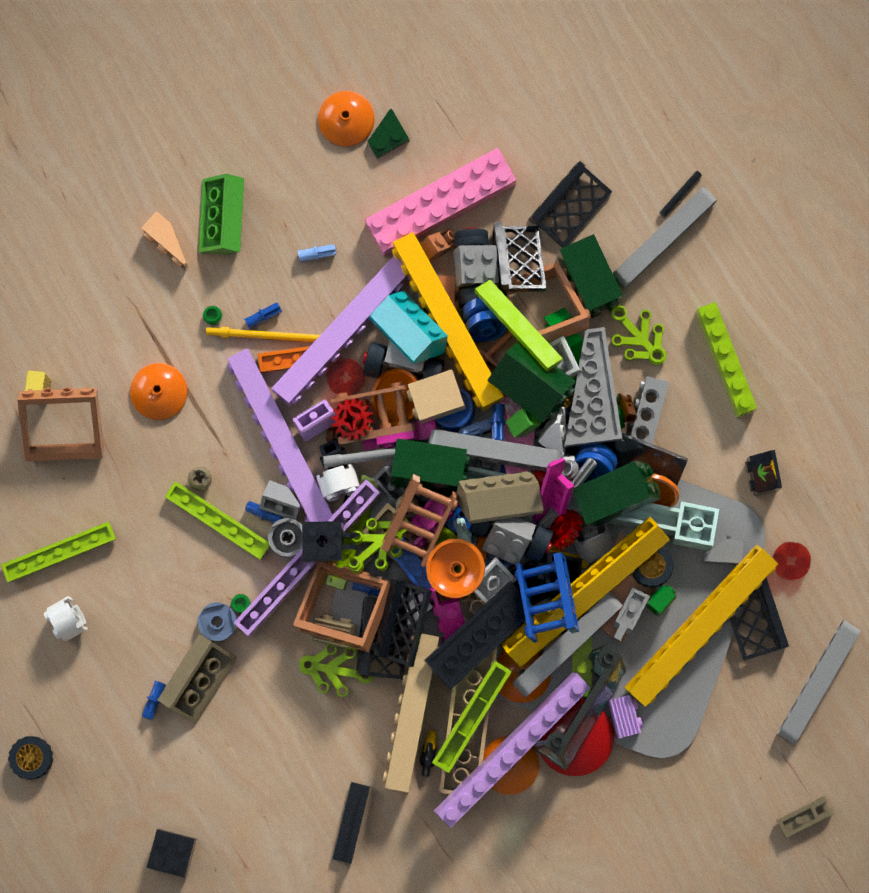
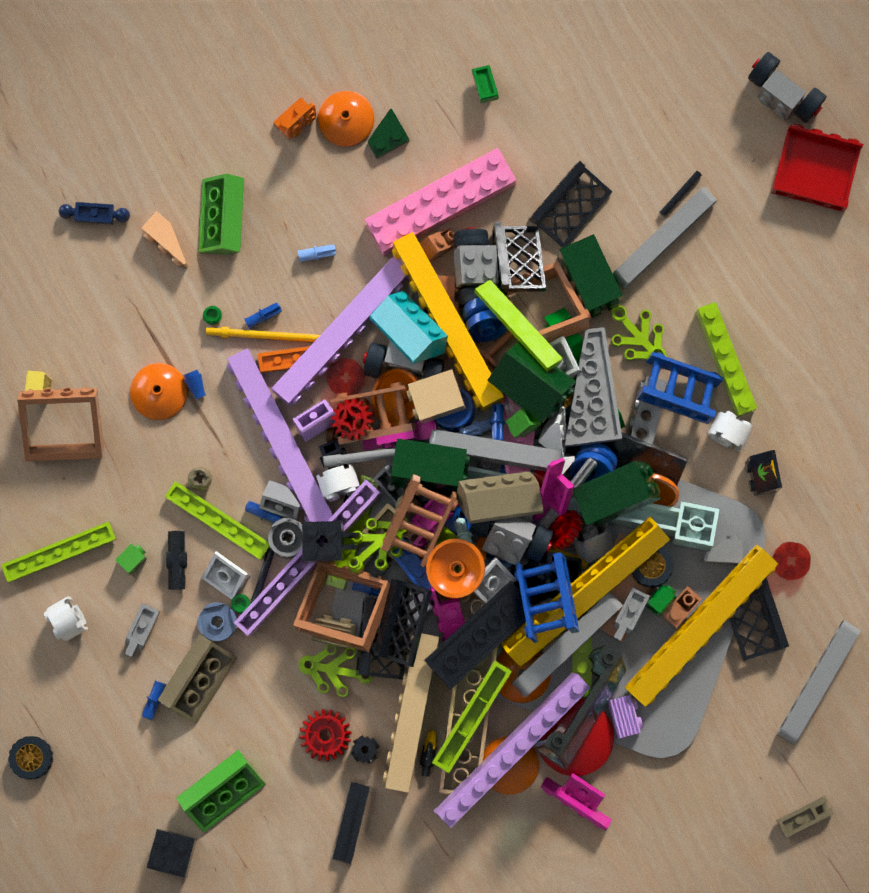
light grey plate [562,460,579,480] -> none
reddish brown bar [616,393,637,424] -> none
none -> dark blue plate [58,202,130,225]
none -> bright green brick [115,544,147,575]
none -> light grey hinge [125,603,160,658]
none -> black piece [166,531,187,590]
none -> bright green slope [176,749,266,833]
none -> blue cone [184,370,206,399]
none -> white slope [201,551,249,600]
none -> black bar [251,548,274,603]
none -> orange bracket [273,97,316,140]
none -> red gear [299,709,352,762]
none -> black brick [351,735,380,764]
none -> green tile [472,65,499,103]
none -> dark pink bracket [541,773,612,831]
none -> blue fence [637,352,724,424]
none -> nougat slope [660,586,702,629]
none -> white brick [707,411,753,452]
none -> brick [748,52,827,123]
none -> red panel [771,124,864,212]

